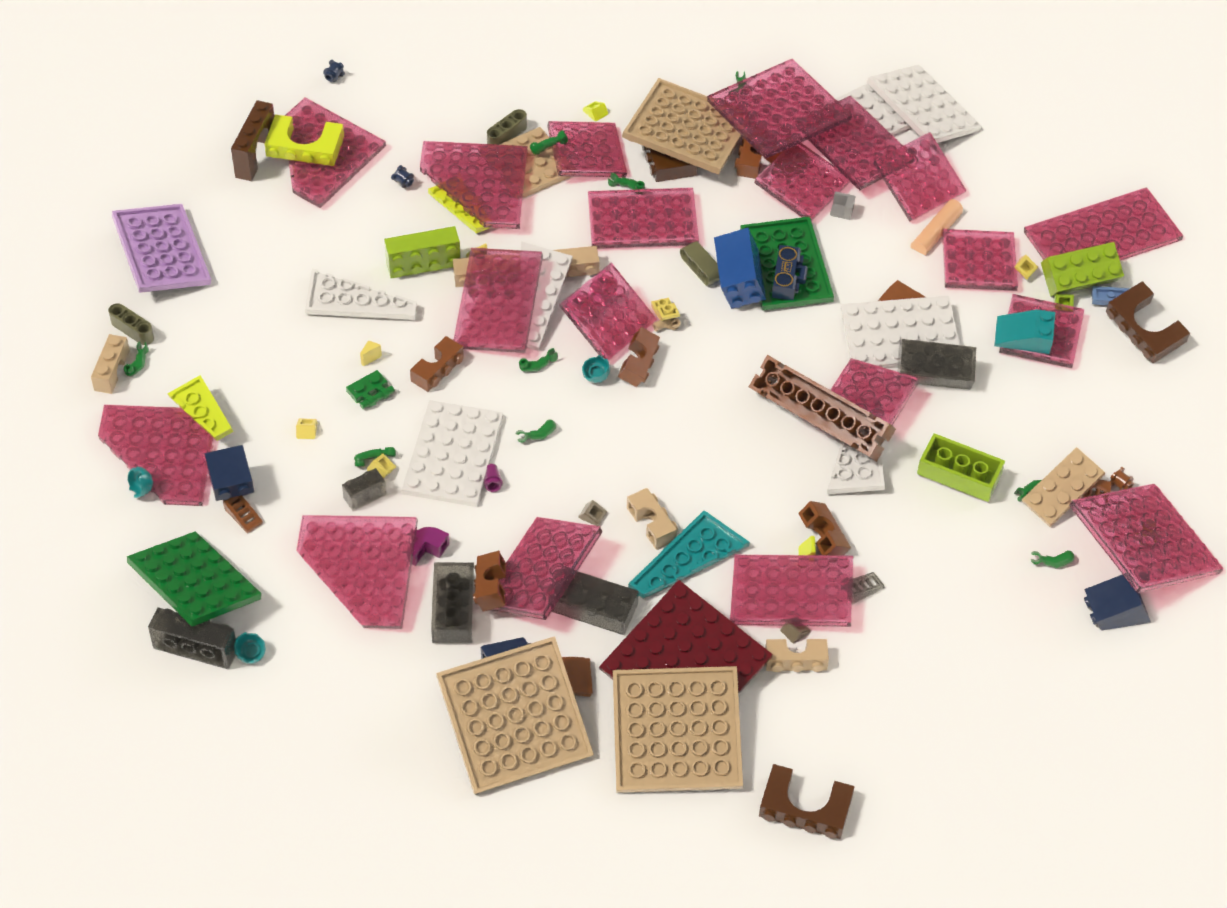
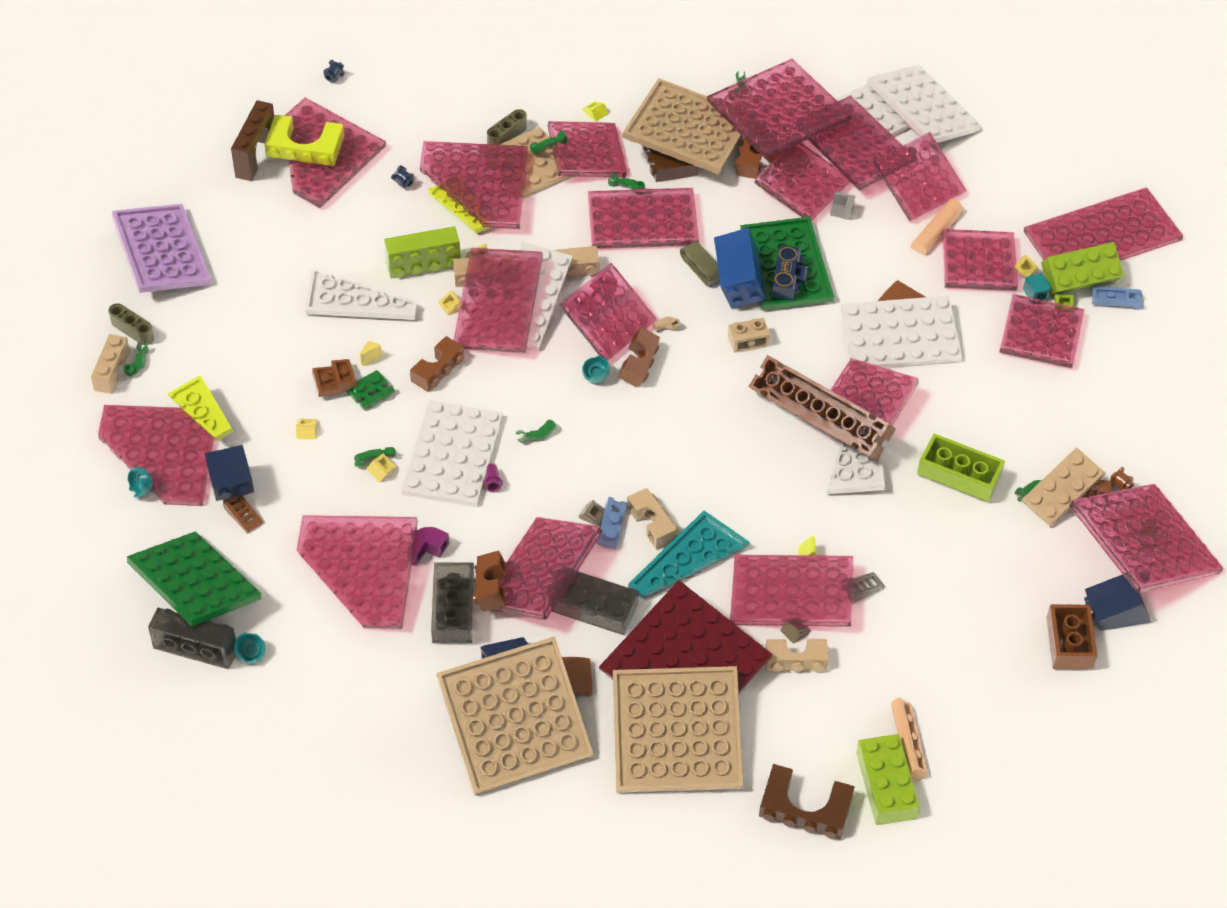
clear smoke brick [342,468,387,511] -> none
green arm [519,348,558,372] -> none
light yellow slope [651,298,680,321] -> none
dark orange arch [798,501,851,560] -> none
clear smoke brick [897,339,977,390] -> none
teal slope [994,309,1055,354] -> none
green arm [1031,550,1075,568] -> none
reddish brown arch [1106,281,1190,363] -> none
none -> dark orange slope [312,359,357,397]
none -> light yellow slope [438,290,466,315]
none -> medium blue plate [596,496,627,550]
none -> tan brick [727,318,770,353]
none -> lime brick [856,734,920,825]
none -> light nougat brick [891,697,928,780]
none -> teal brick [1023,273,1051,305]
none -> dark orange brick [1046,604,1097,669]

